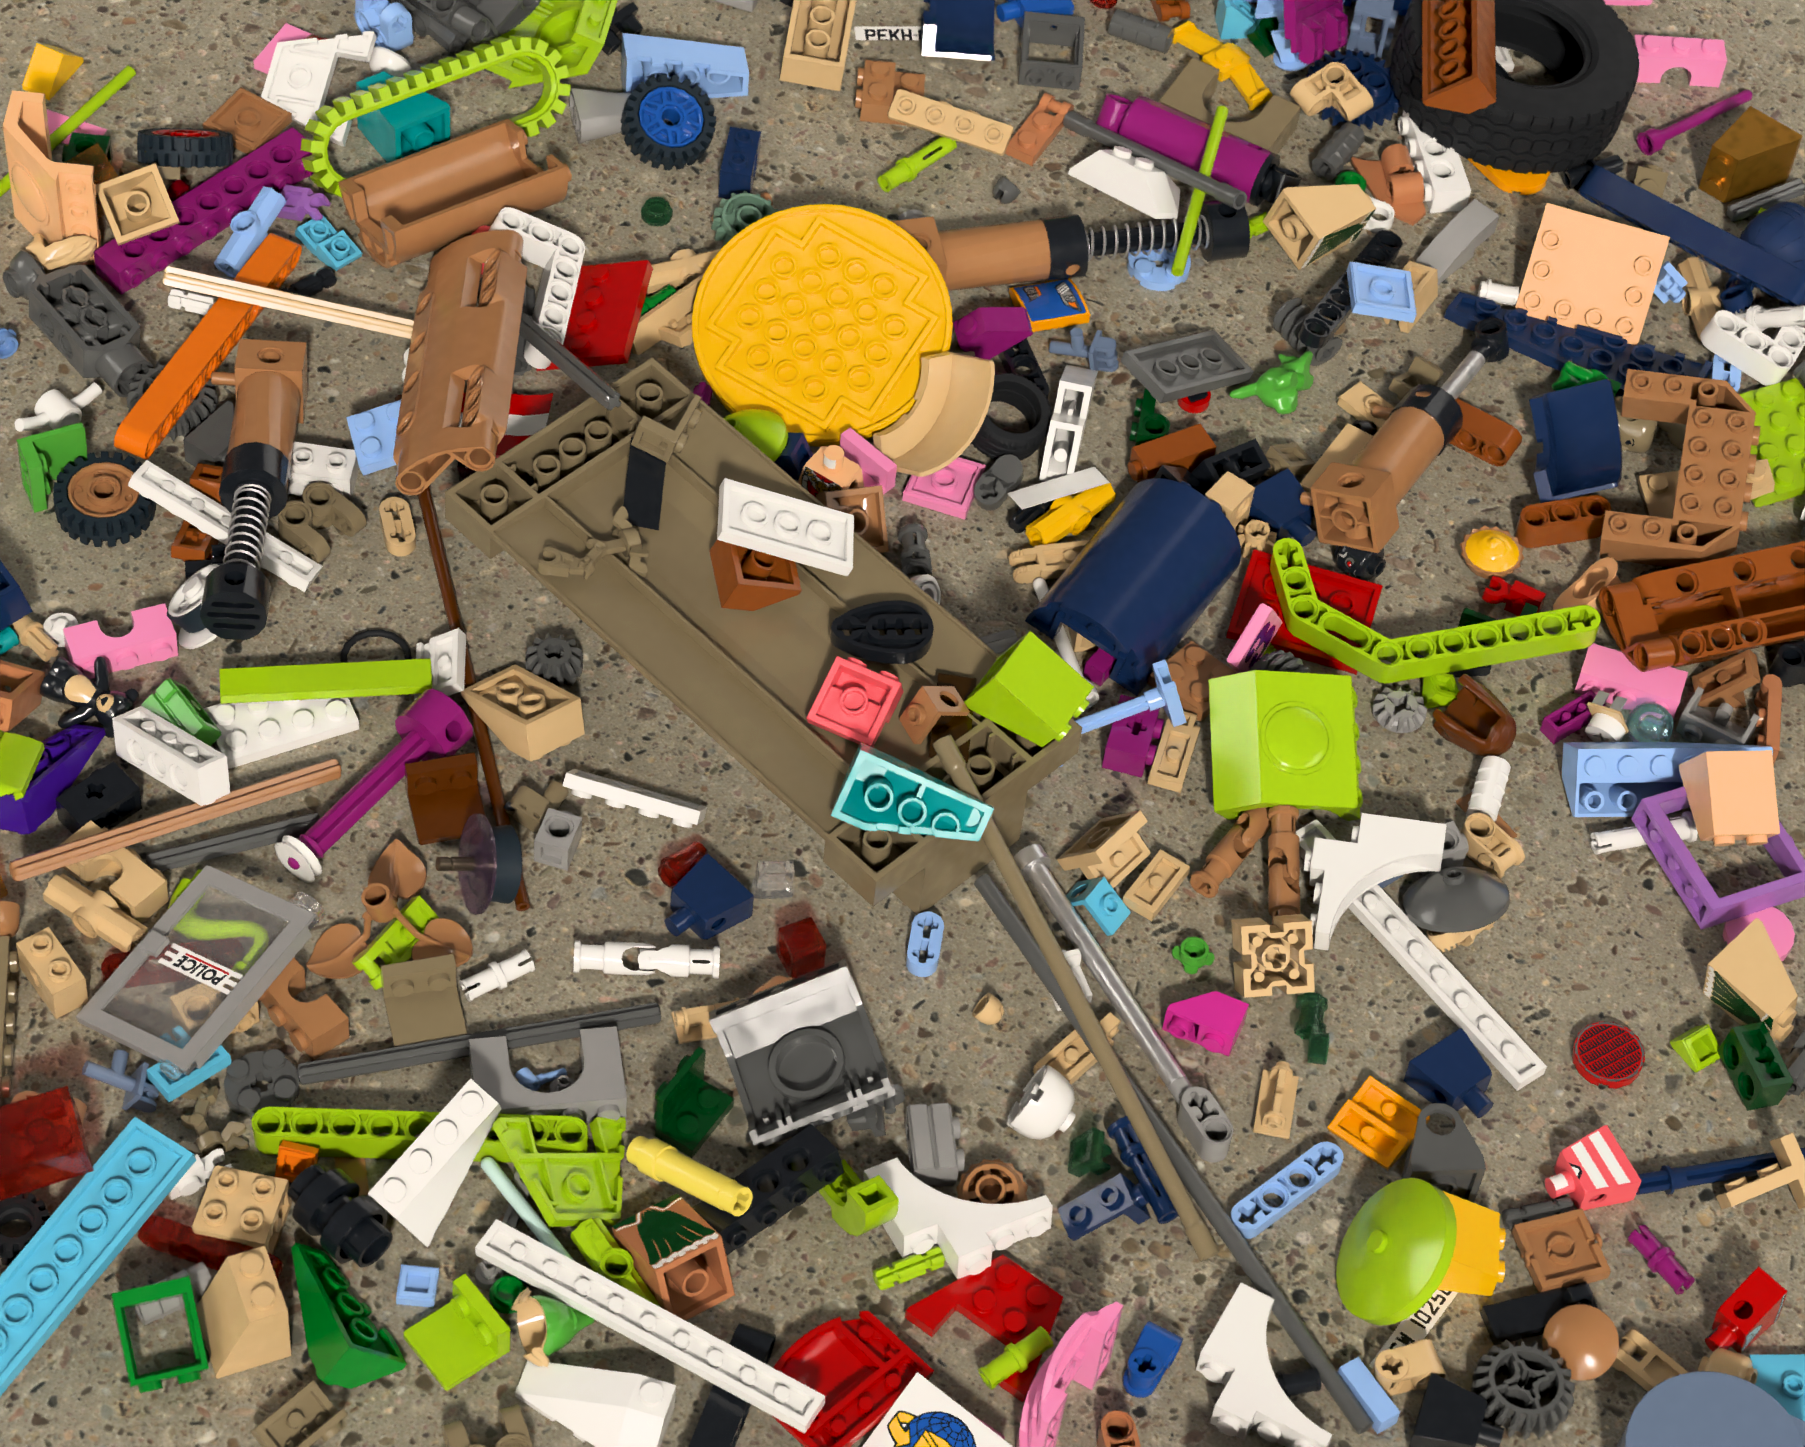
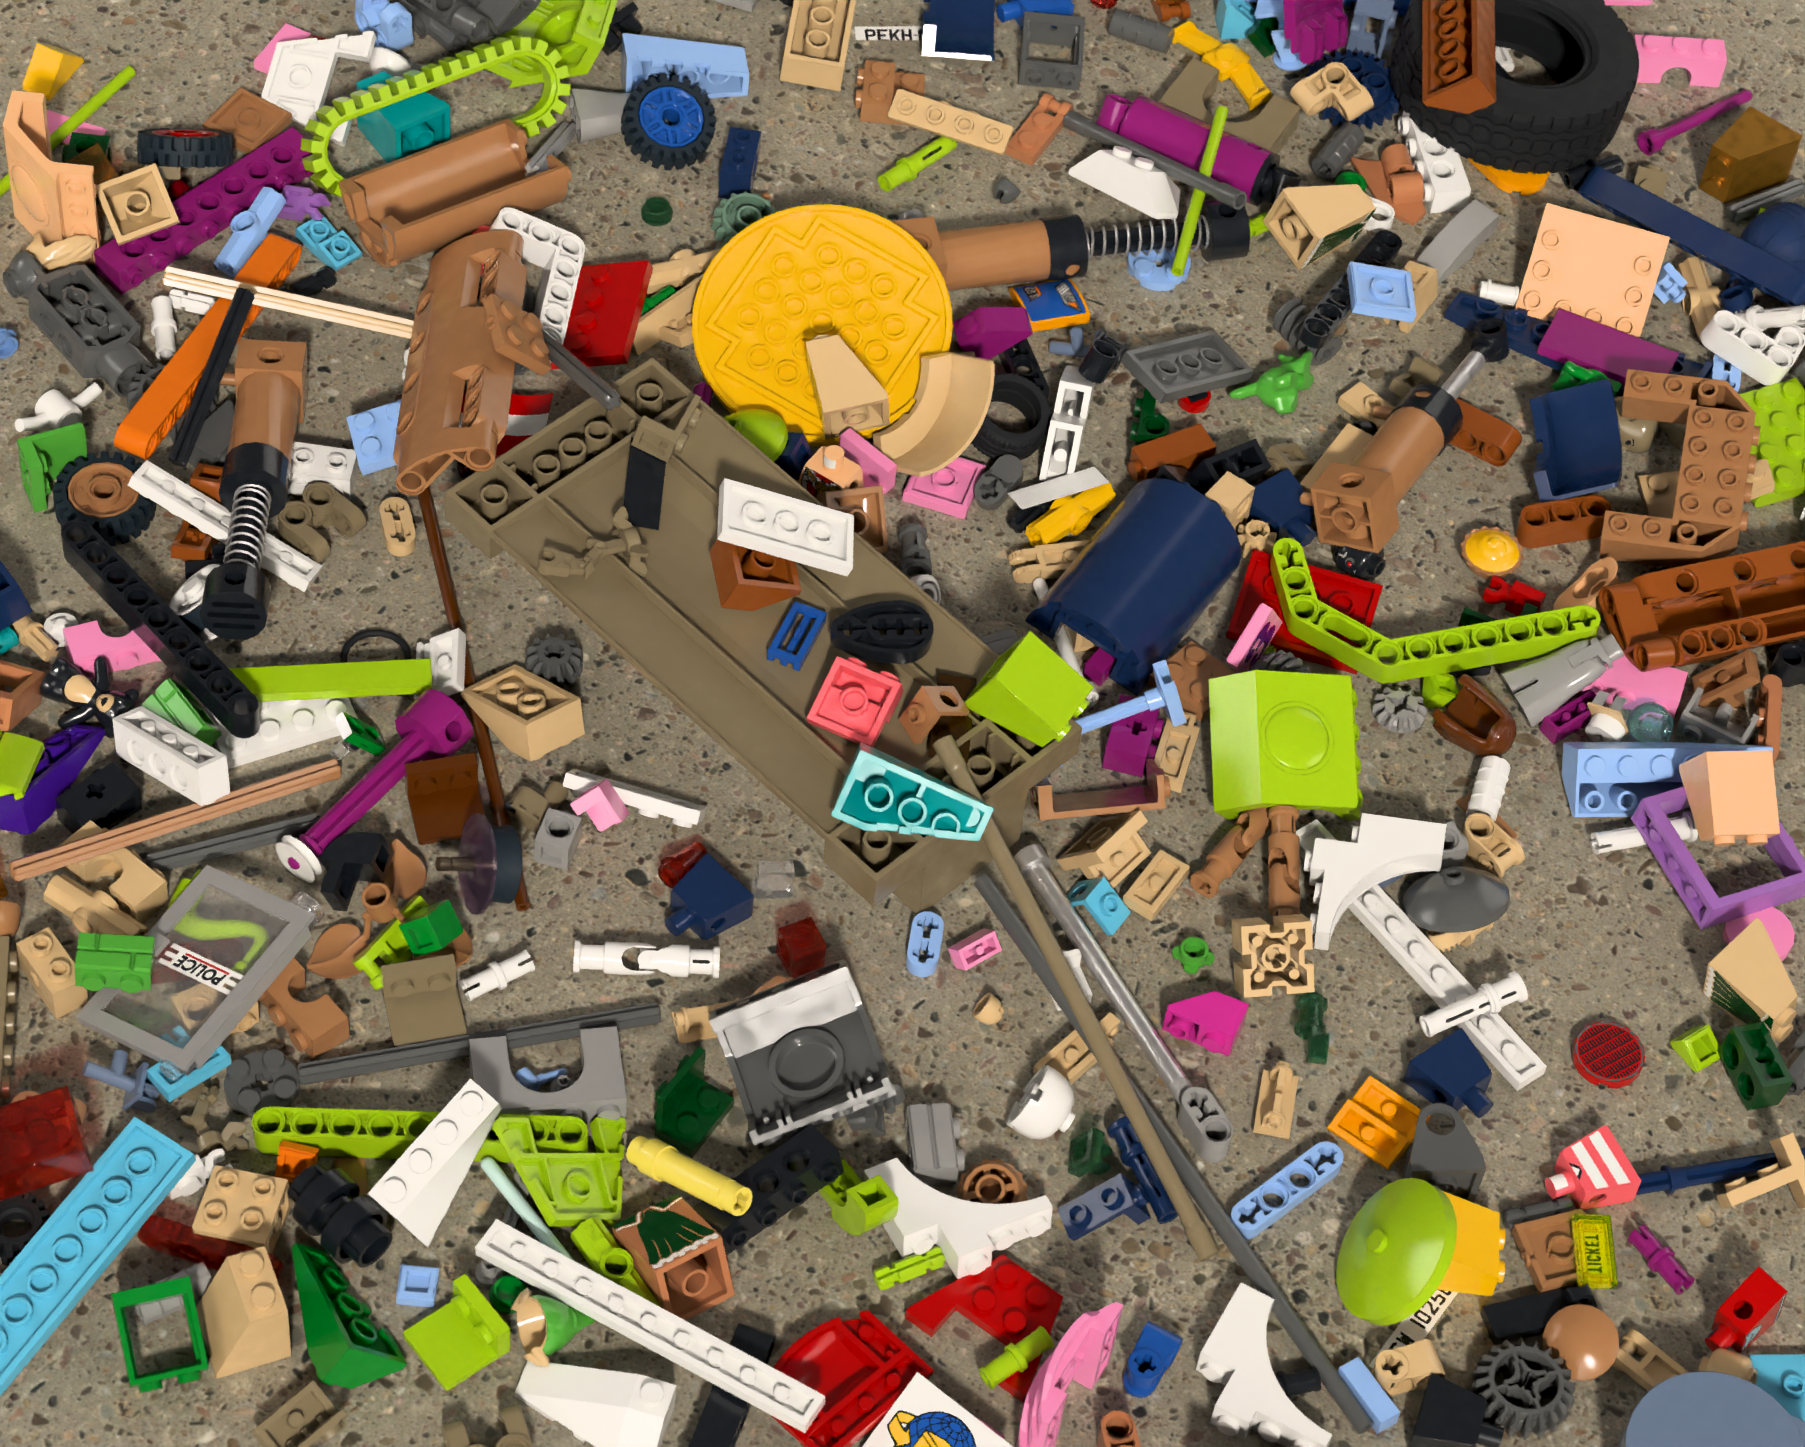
none -> black beam [61,519,260,738]
none -> bright green brick [75,932,155,993]
none -> white pin [151,296,177,360]
none -> black axle [168,287,254,467]
none -> black brick [319,832,394,911]
none -> piece [329,711,387,760]
none -> green panel [399,899,463,958]
none -> medium nougat plate [483,294,552,376]
none -> light grey axle [524,121,576,178]
none -> bright pink panel [570,778,630,831]
none -> blue tile [767,601,827,671]
none -> tan slope [805,334,890,439]
none -> bright pink piece [948,928,1002,971]
none -> medium nougat panel [1030,759,1171,820]
none -> black piece [1078,329,1130,383]
none -> white pin [1419,971,1528,1038]
none -> light grey piece [1500,634,1624,728]
none -> magenta tile [1537,308,1679,387]
none -> clear neon green tile [1571,1214,1618,1289]

